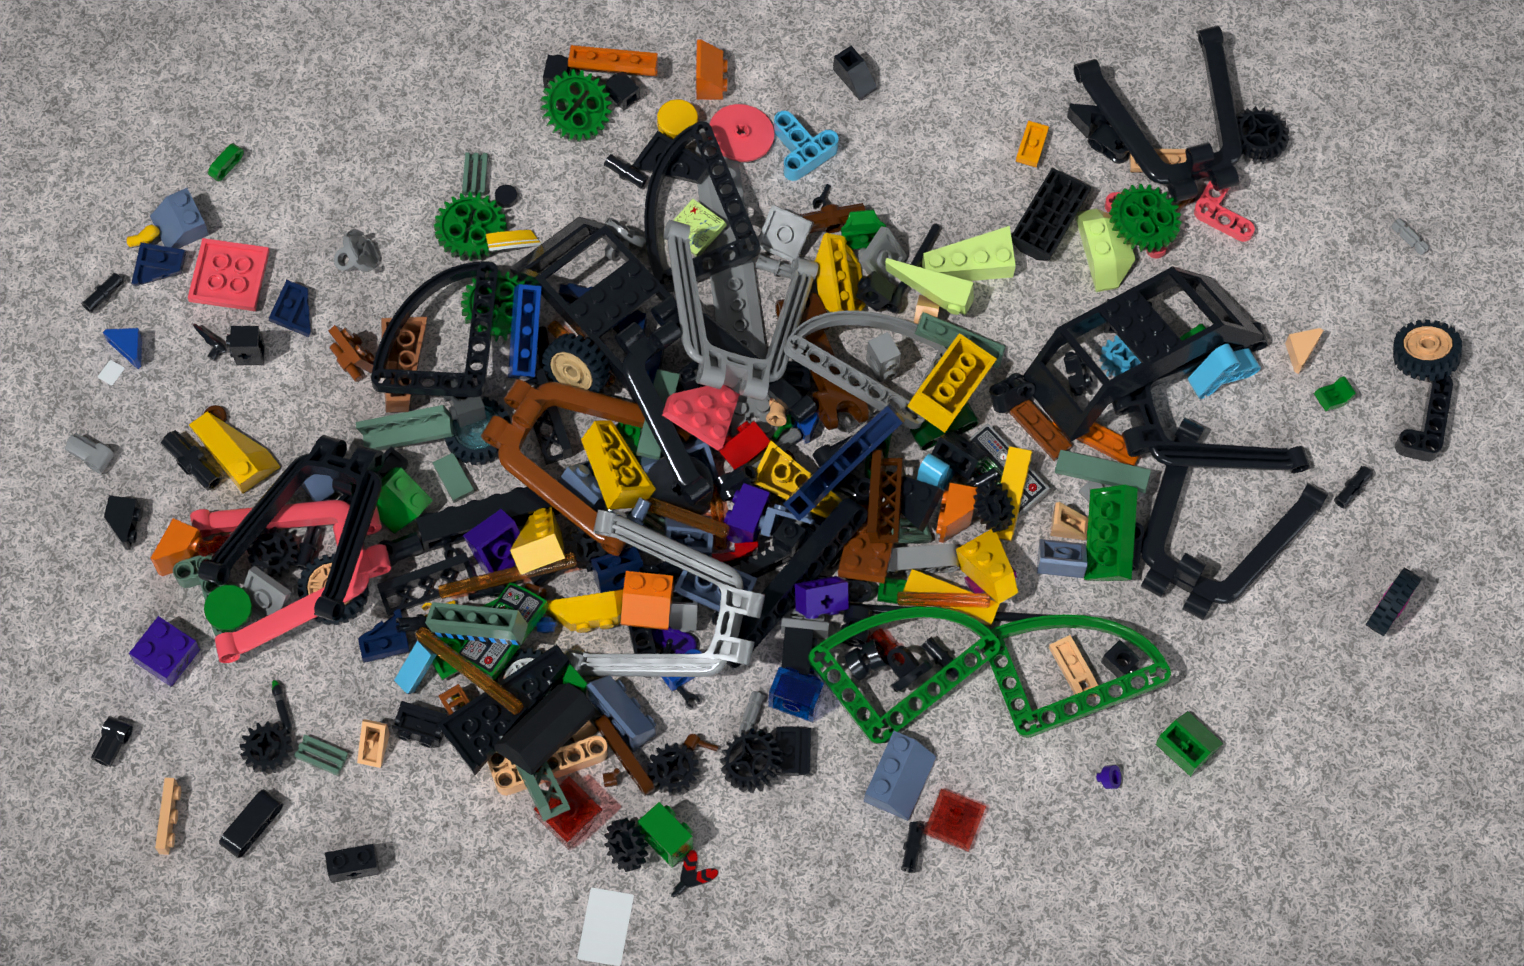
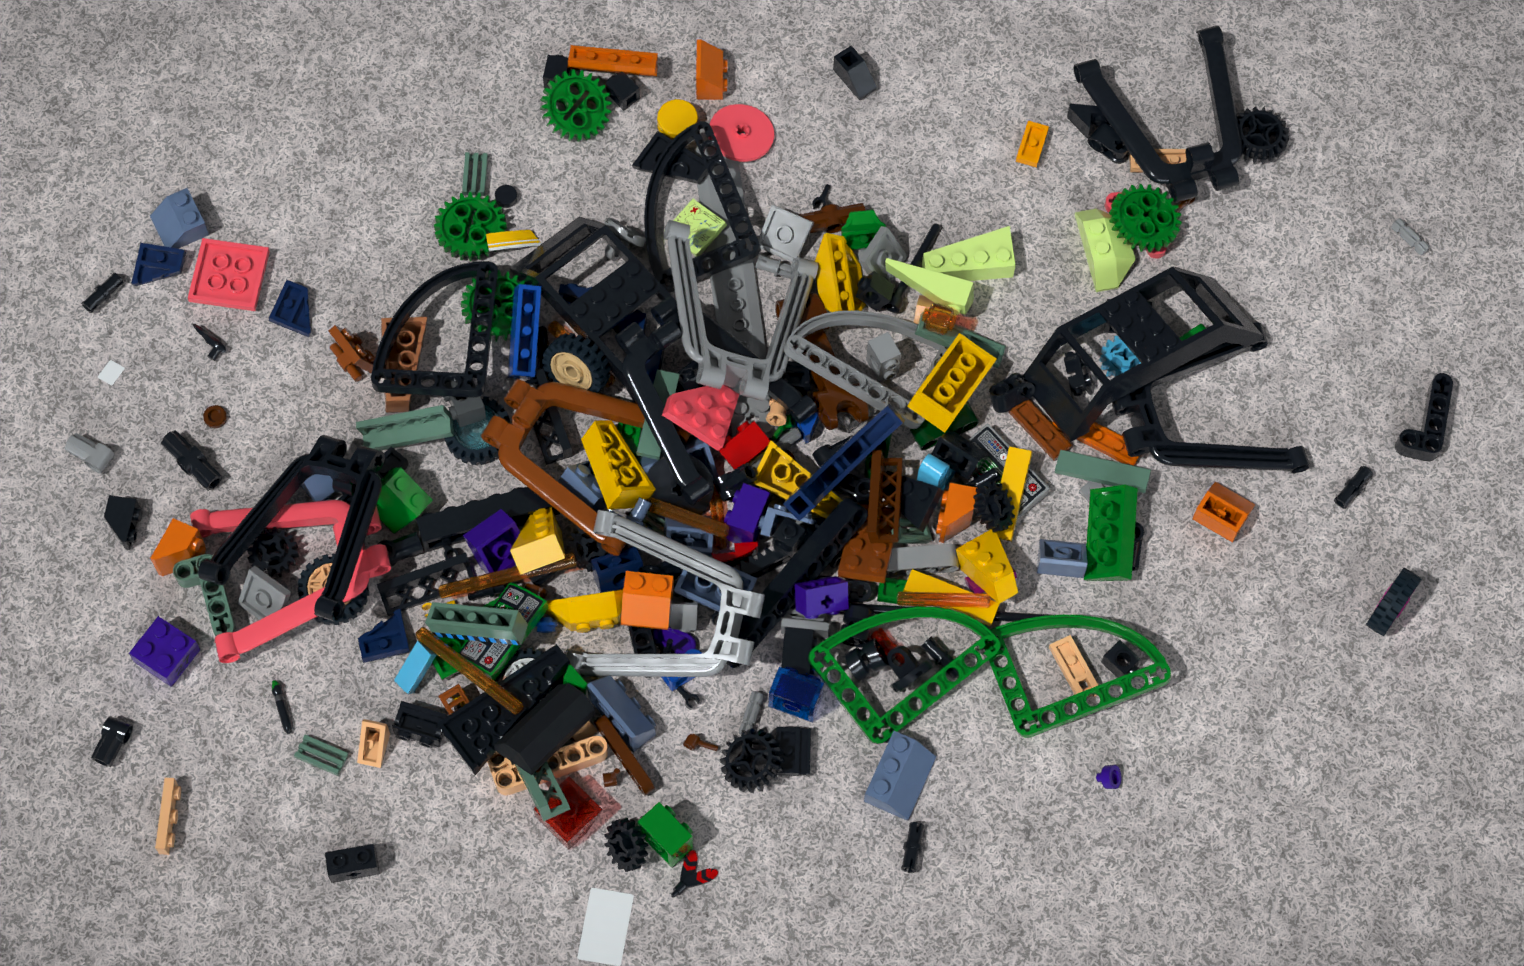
blue slope [103,328,142,369] -> none
yellow arm [127,224,160,247] -> none
yellow wedge [189,411,280,494] -> none
clear red pin [198,534,230,557] -> none
green tile [204,585,252,632] -> none
green beam [208,143,244,182] -> none
black beam [219,789,283,858] -> none
black brick [226,326,265,365] -> none
black gear [239,721,293,775] -> none
black axle [294,526,321,570] -> none
light grey tile [334,229,378,272] -> none
black pin [396,614,430,633] -> none
sand green tile [433,453,474,503] -> none
black pin [604,154,648,189] -> none
black gear [647,742,699,796] -> none
medium azure beam [774,111,839,181] -> none
clear red tile [923,789,986,852] -> none
black piece [1011,168,1091,260] -> none
light nougat slope [1050,502,1088,540] -> none
black piece [1141,417,1328,620] -> none
green slope [1155,711,1223,777] -> none
medium azure beam [1188,344,1261,399] -> none
coral beam [1194,181,1255,242] -> none
light nougat slope [1285,328,1324,374] -> none
green bracket [1313,376,1356,412] -> none
black wheel [1393,319,1462,381] -> none
none -> clear orange head [922,303,957,335]
none -> orange slope [1192,482,1256,543]

